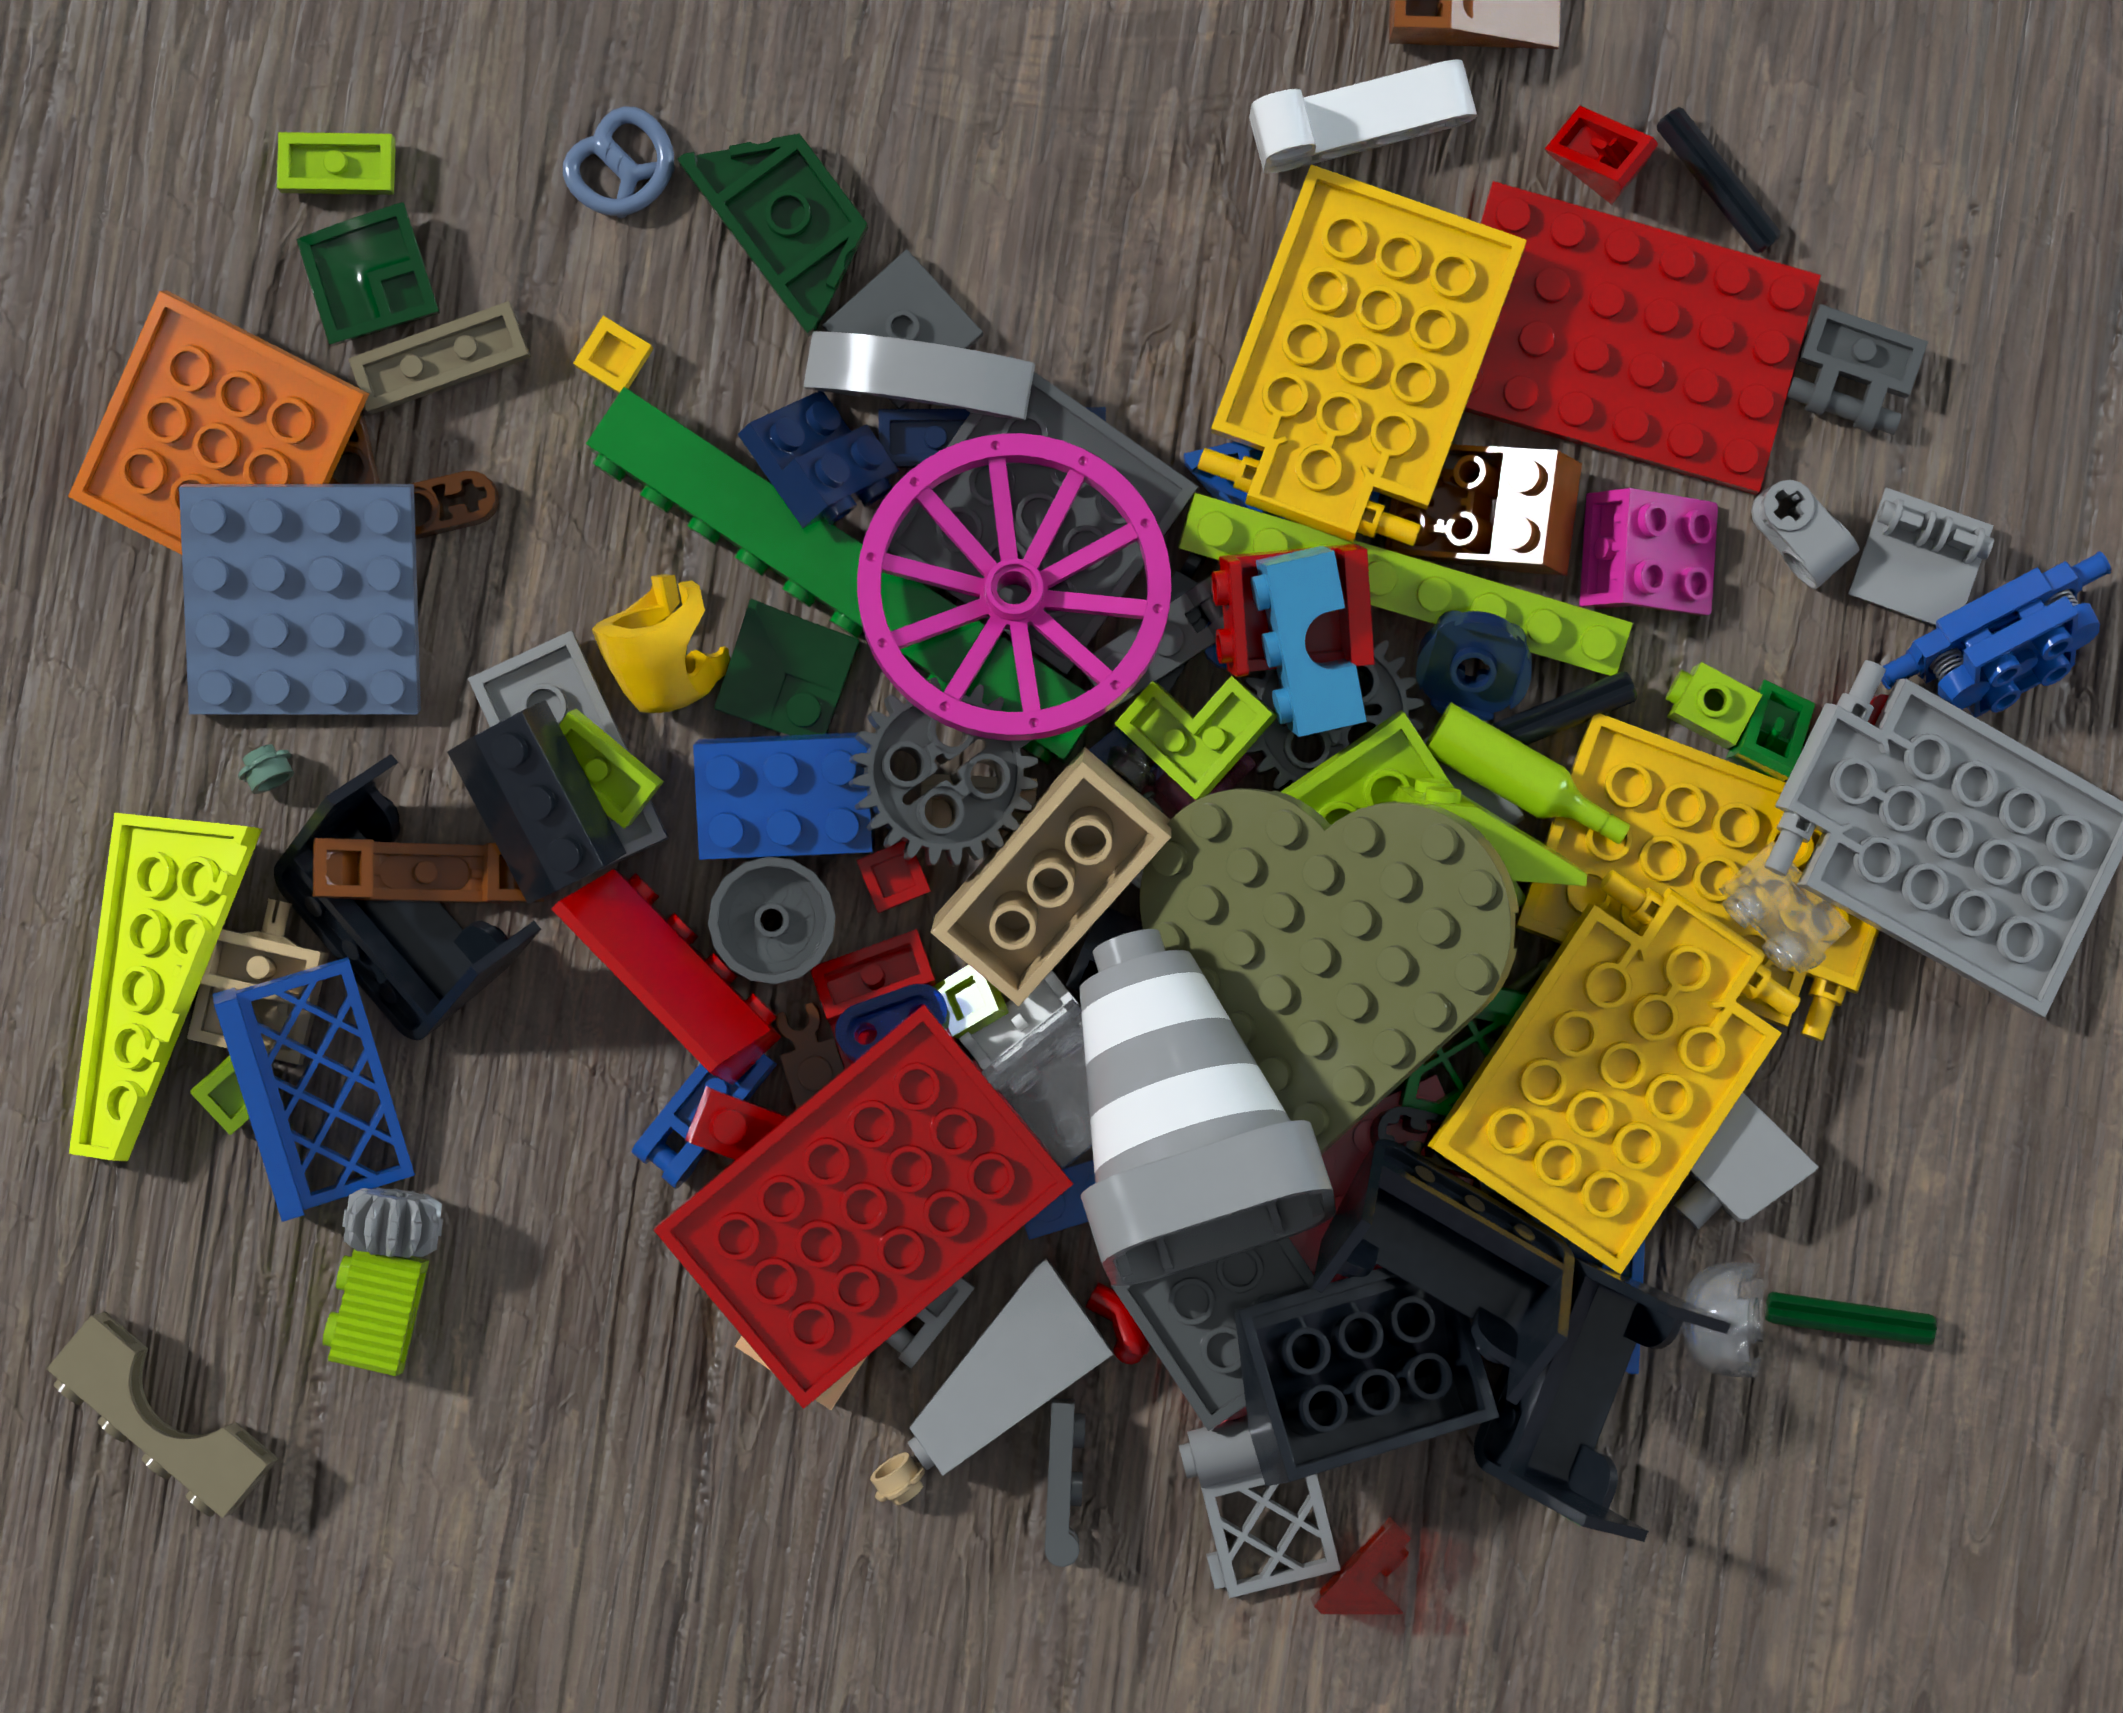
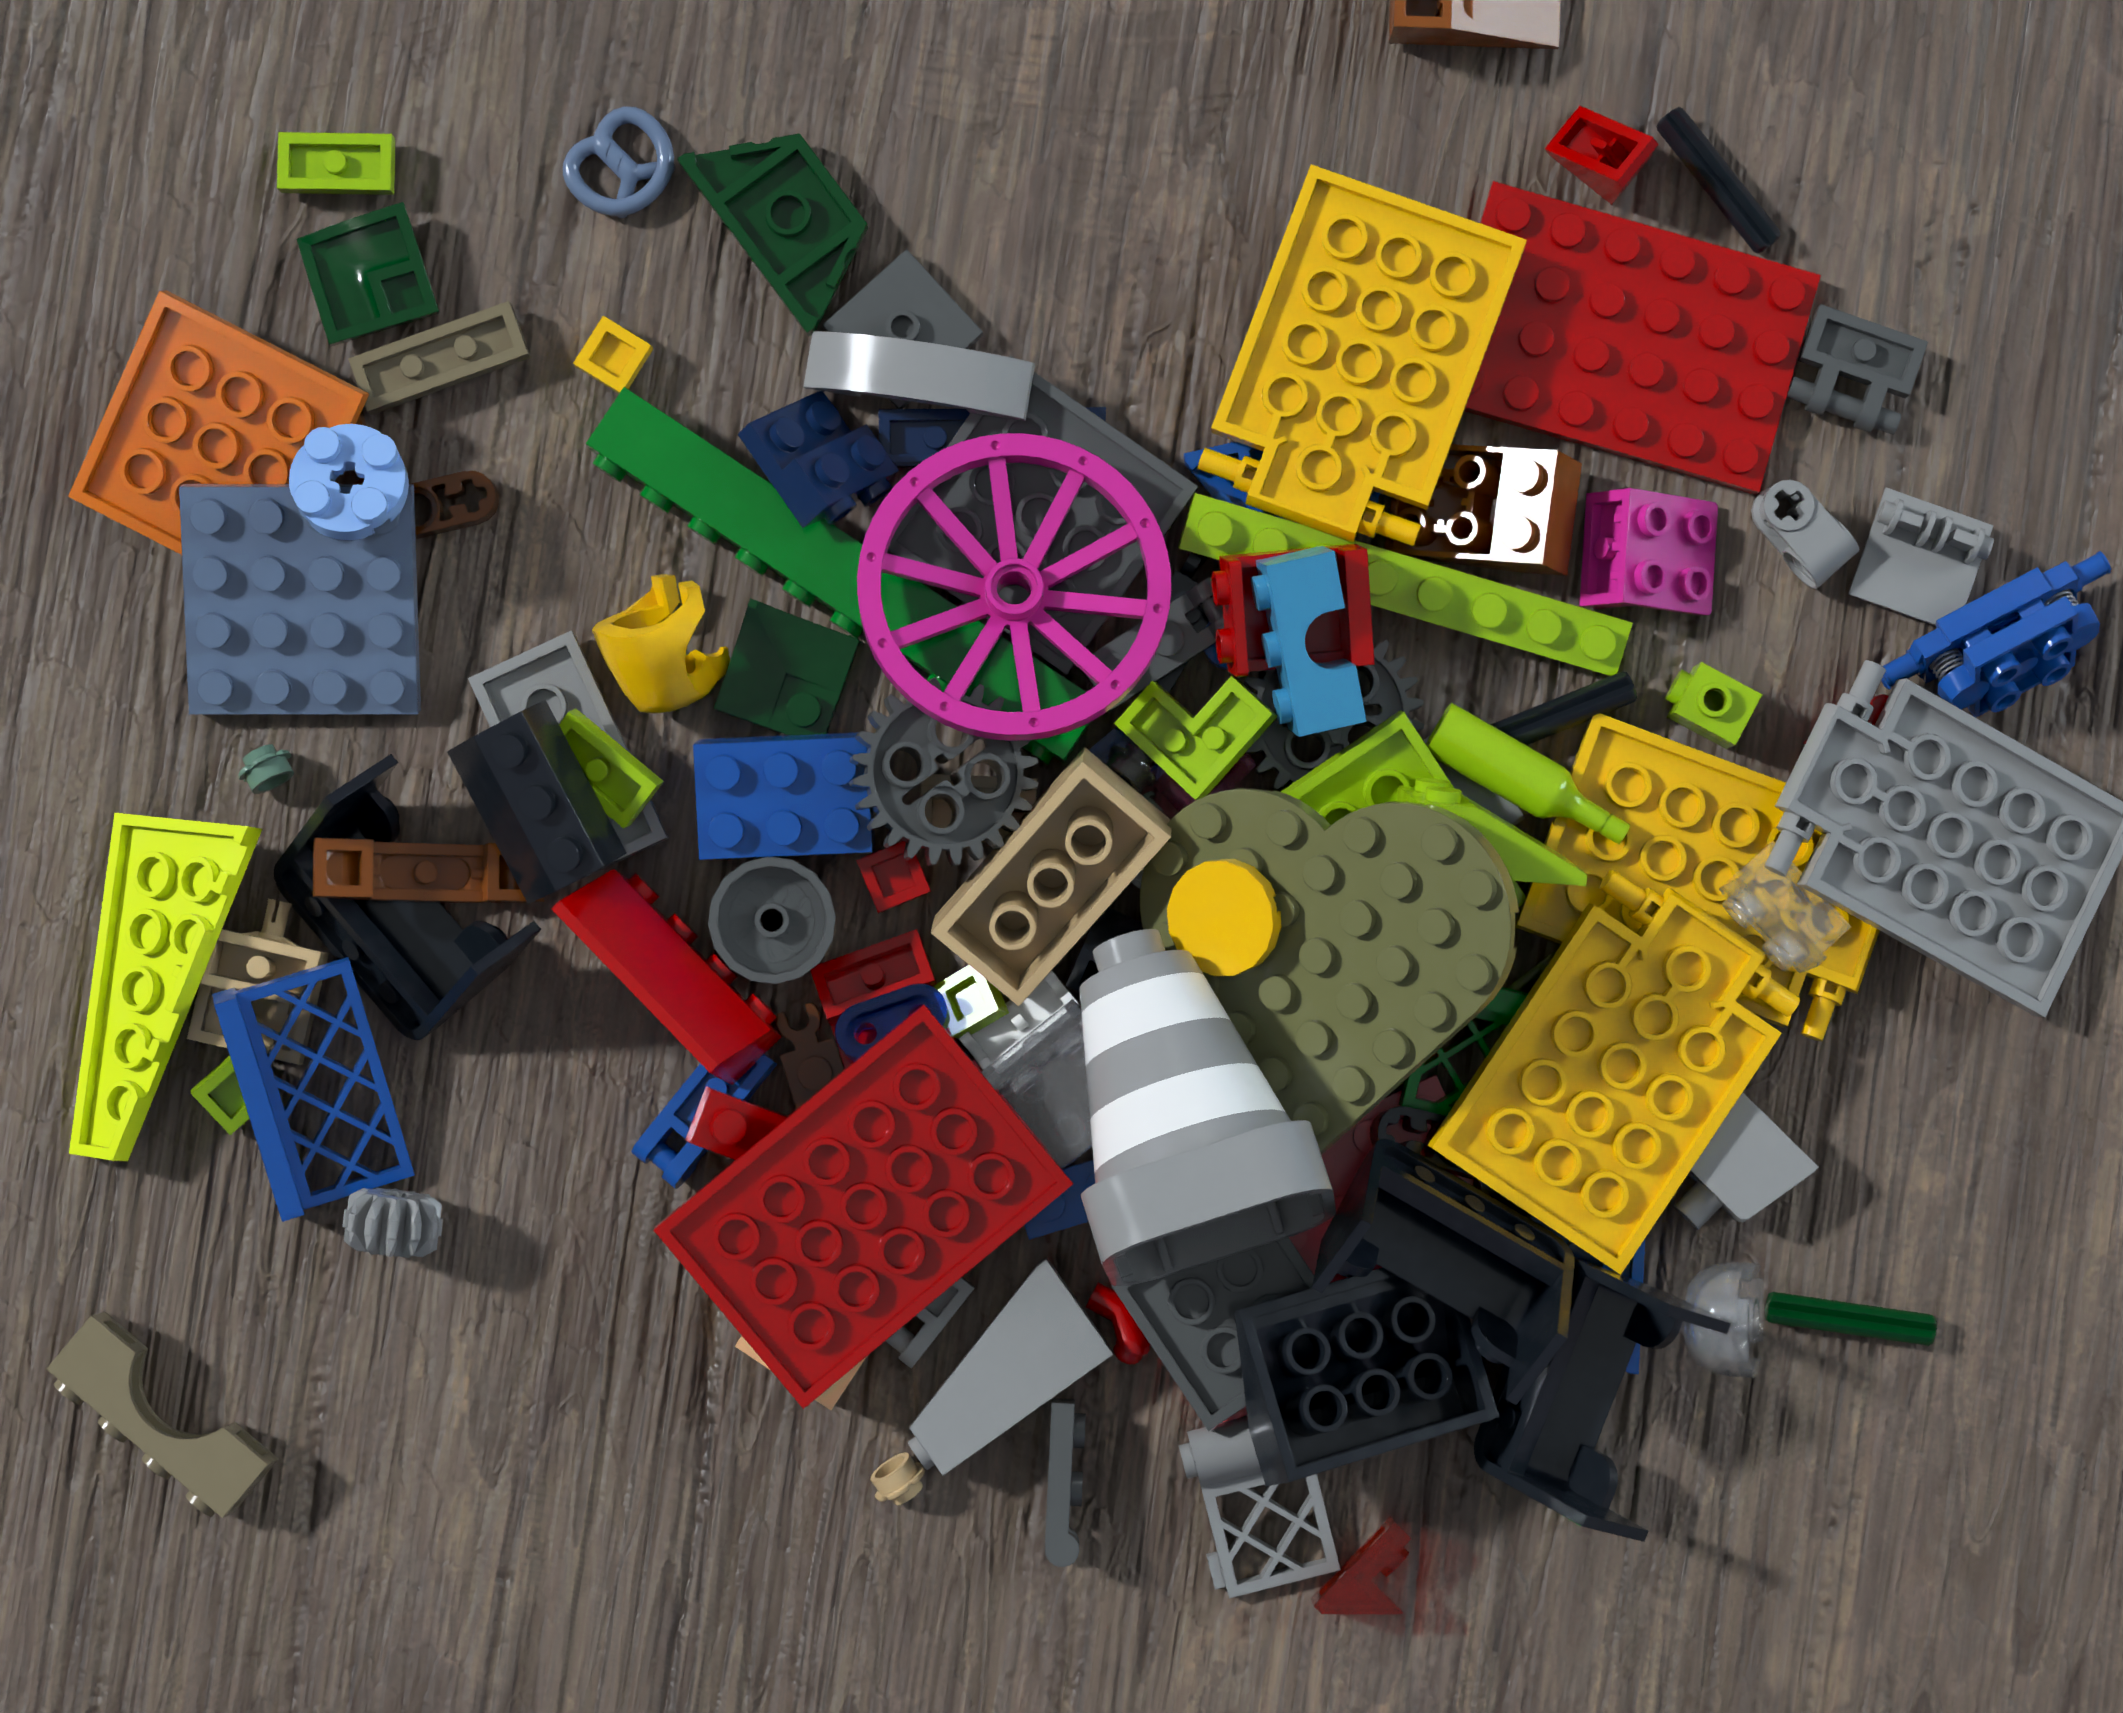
lime brick [323,1249,429,1376] -> none
white beam [1249,59,1477,174] -> none
dark blue plate [1416,610,1532,721] -> none
green slope [1725,679,1816,781] -> none
none -> light blue plate [289,424,409,540]
none -> yellow tile [1167,859,1282,976]

